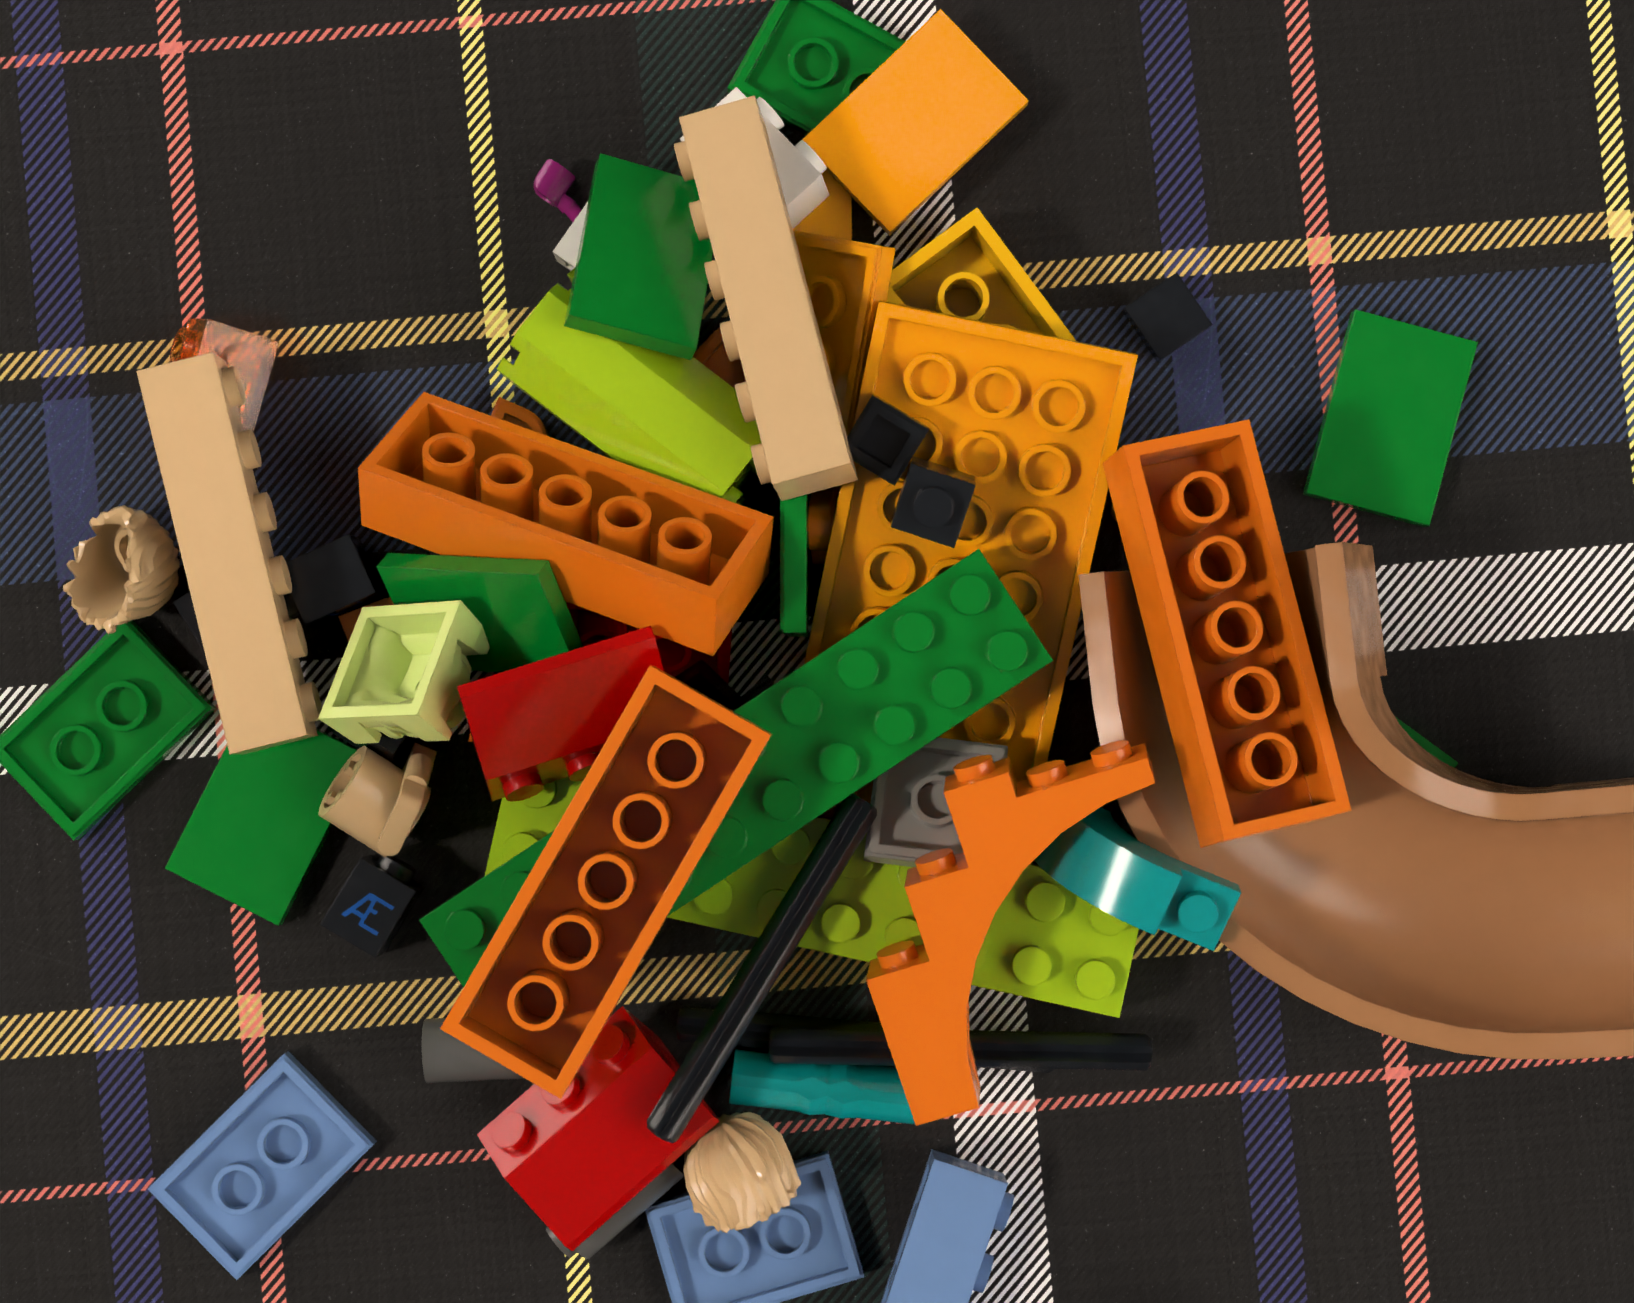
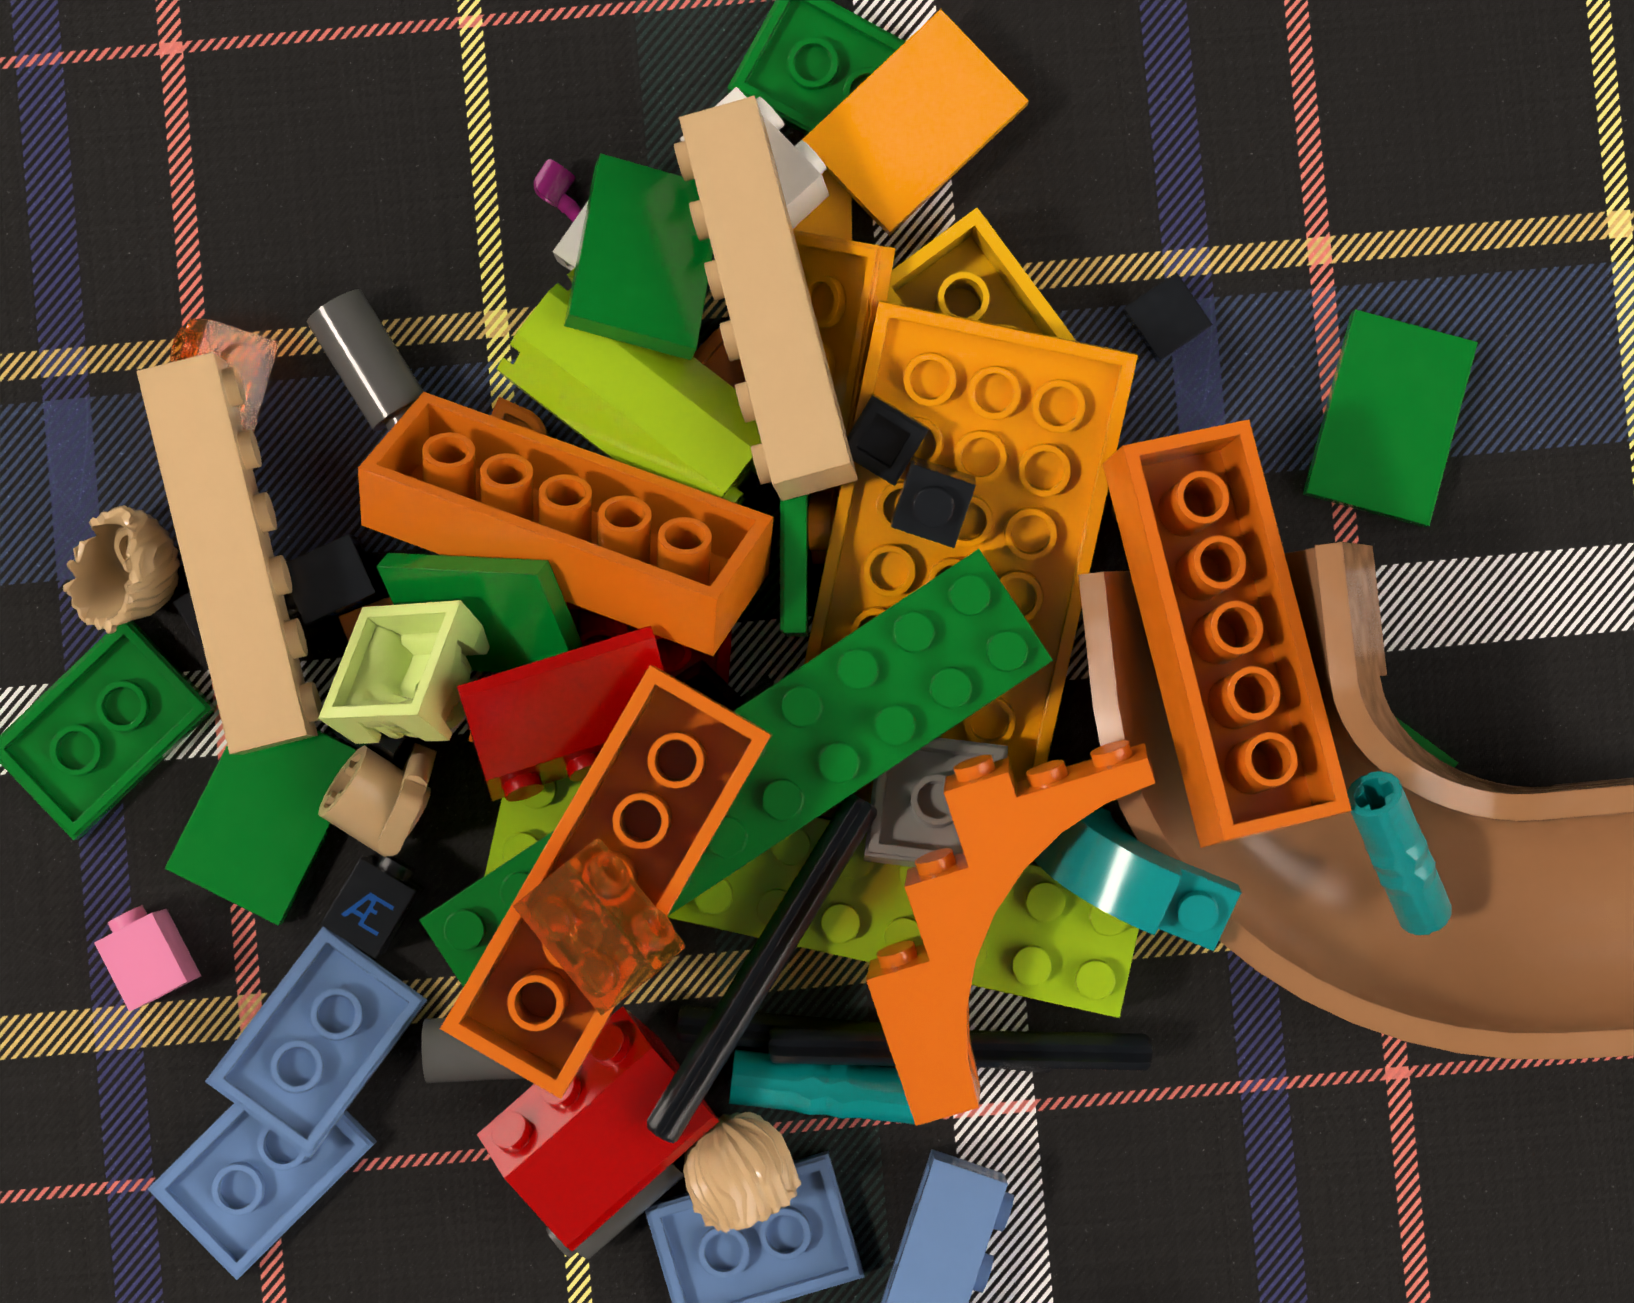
none -> bright pink brick [94,905,201,1012]
none -> medium blue tile [205,927,427,1158]
none -> dark grey brick [306,289,424,431]
none -> clear orange bracket [513,839,685,1016]
none -> teal axle [1347,771,1452,935]

